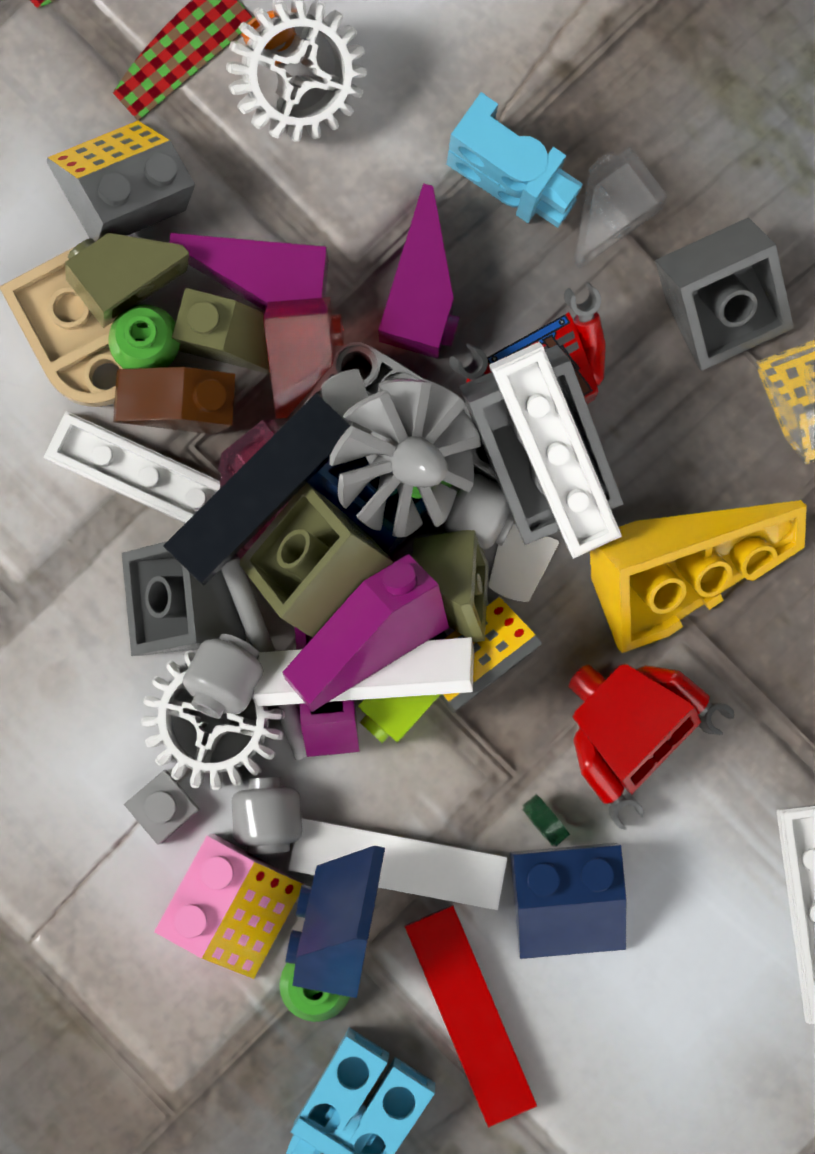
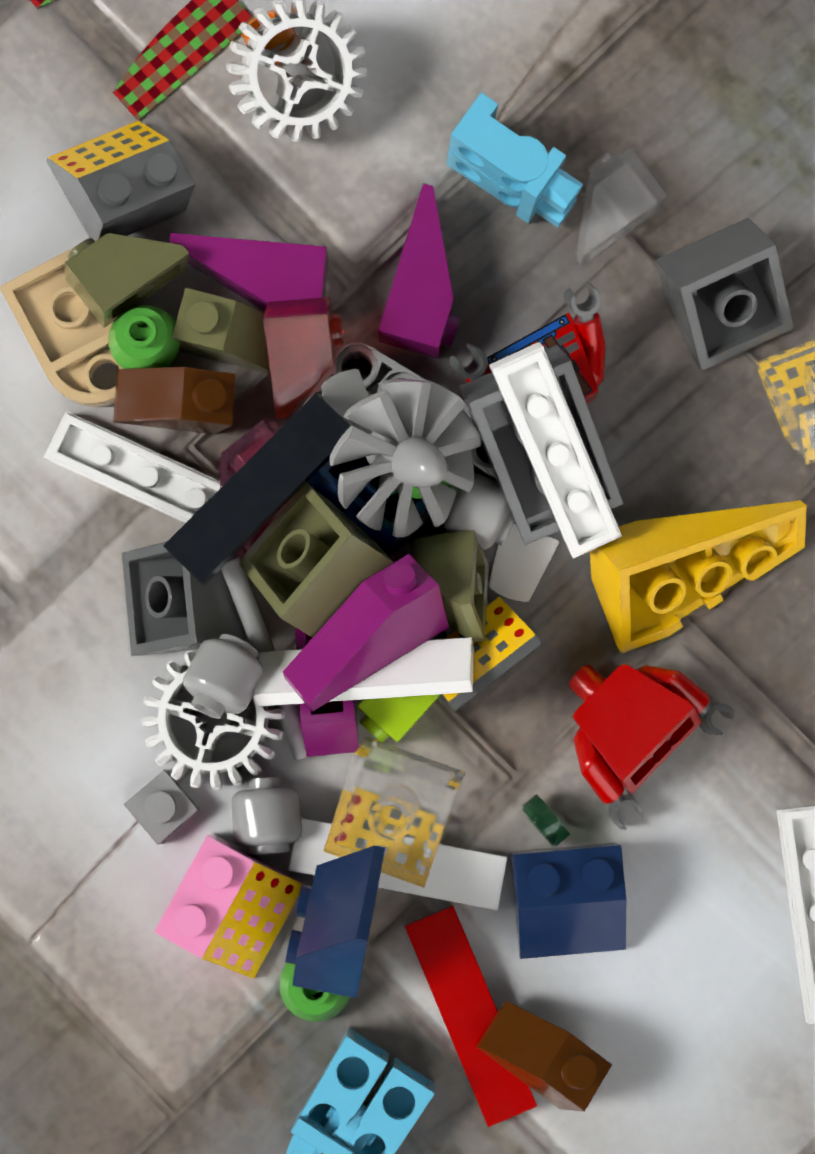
none -> clear slope [323,737,466,888]
none -> reddish brown slope [476,1001,612,1112]

